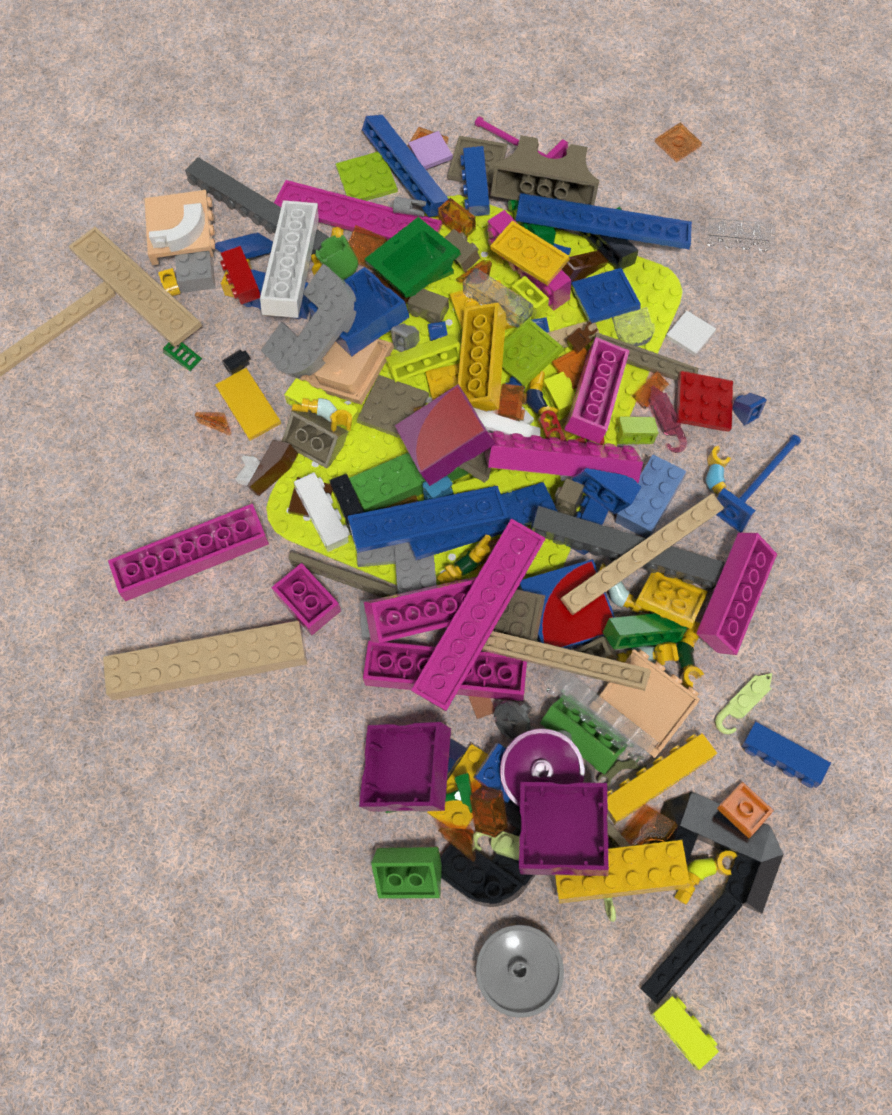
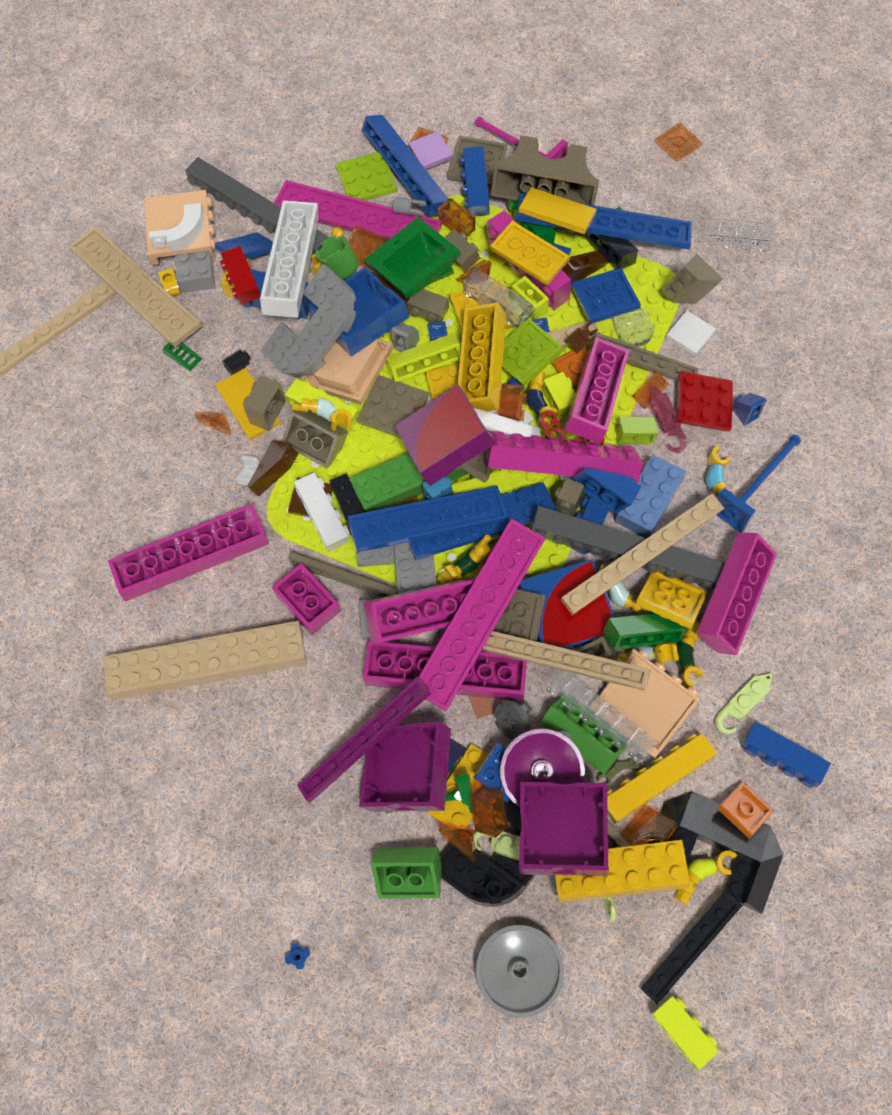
none -> dark tan brick [243,376,286,431]
none -> blue plate [285,943,310,970]
none -> magenta plate [297,677,431,803]
none -> yellow tile [518,187,597,234]
none -> dark tan slope [661,254,723,304]

